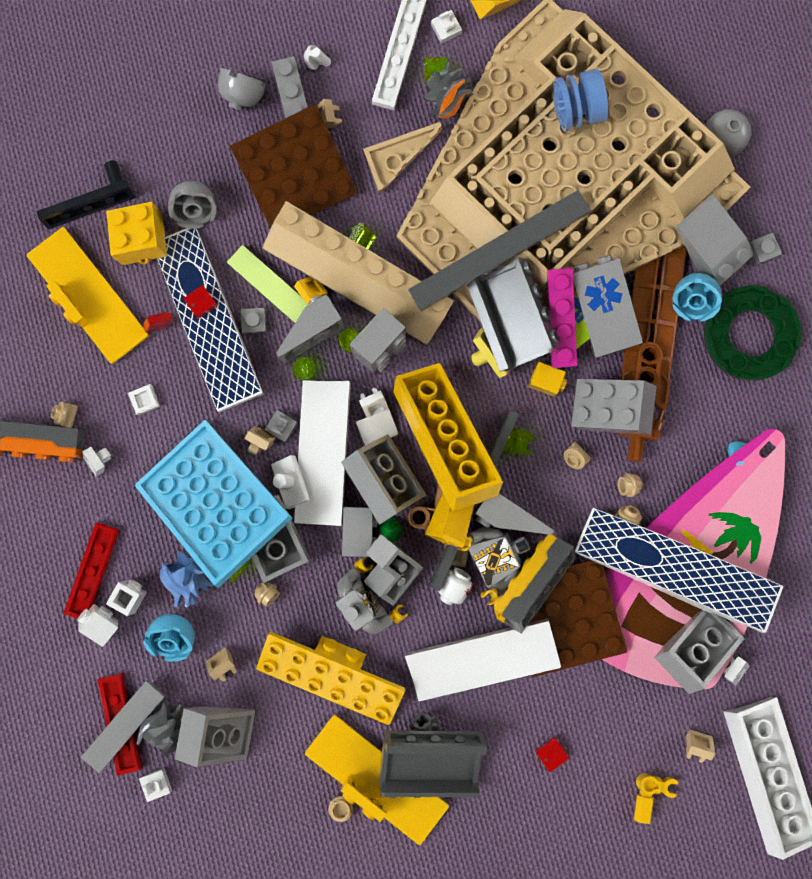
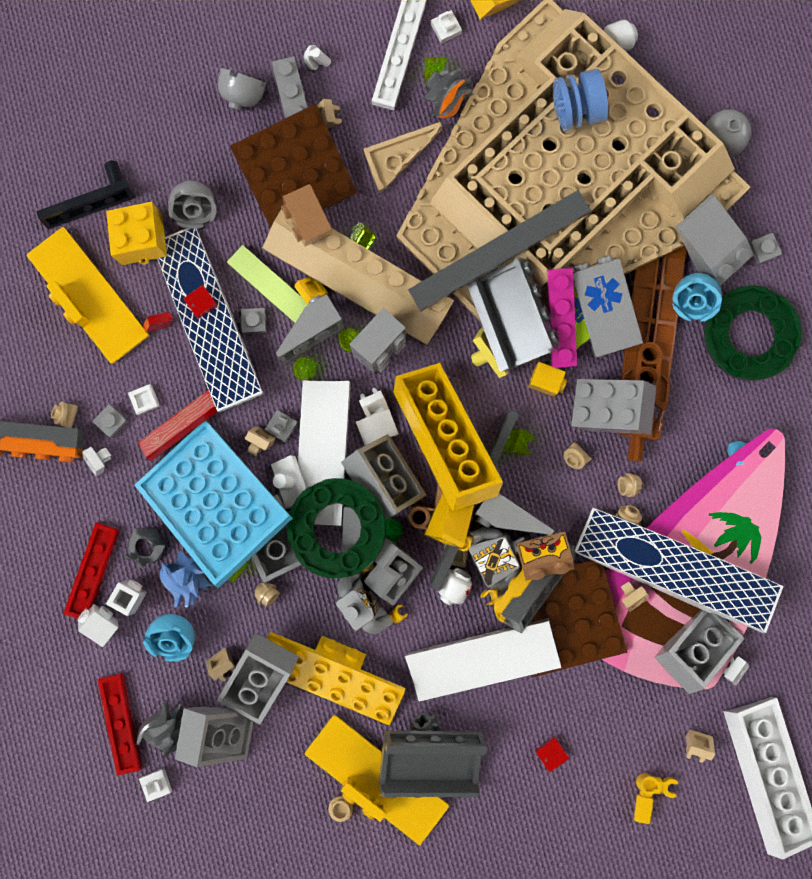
light grey tile [81,680,166,773] -> none
none -> light grey plate [92,404,128,438]
none -> dark grey piece [124,527,166,568]
none -> tile [138,390,217,462]
none -> light grey brick [217,633,299,724]
none -> medium nougat brick [281,184,332,247]
none -> dark green plate [287,478,387,579]
none -> medium nougat brick [516,532,574,581]
none -> white head [604,20,638,52]
none -> tan tile [621,581,650,612]

